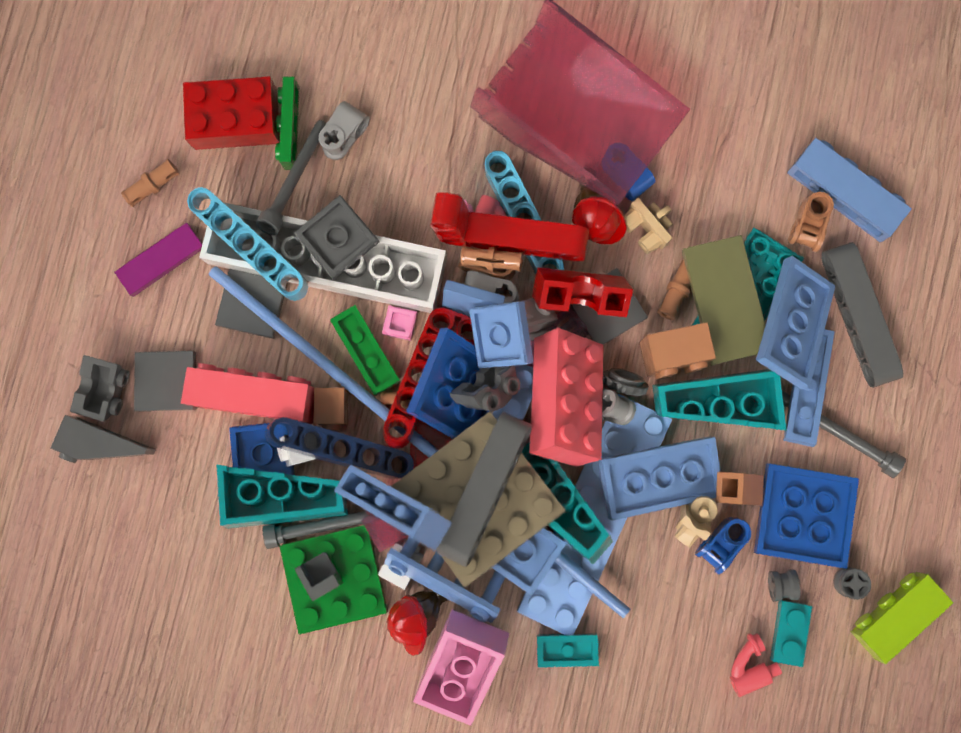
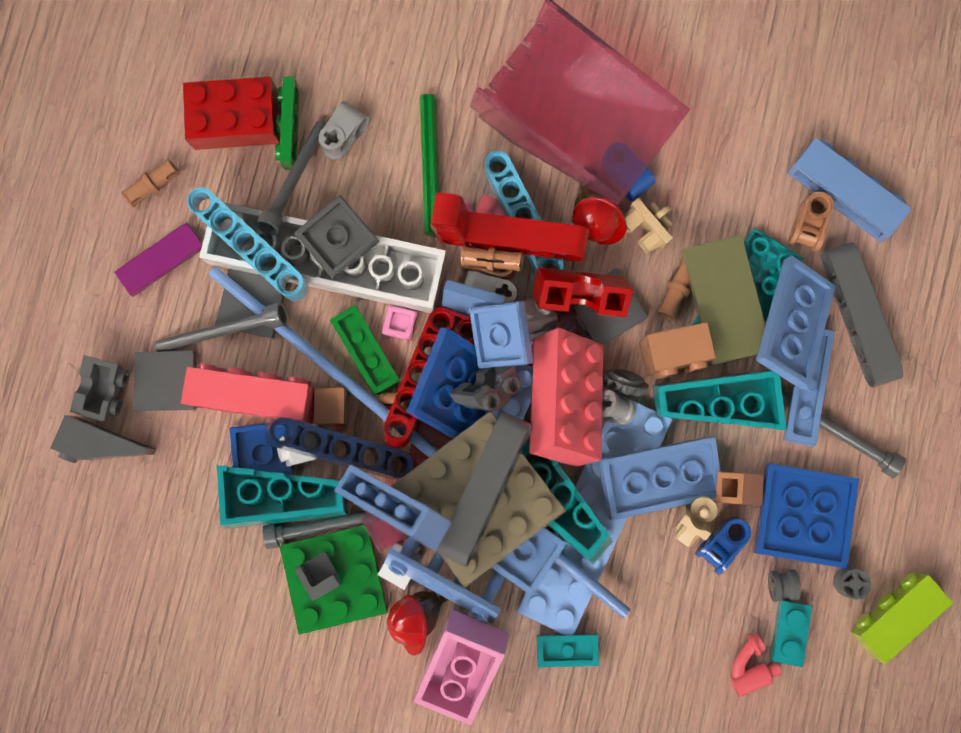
none -> dark grey piece [154,302,288,352]
none -> green axle [420,94,439,236]

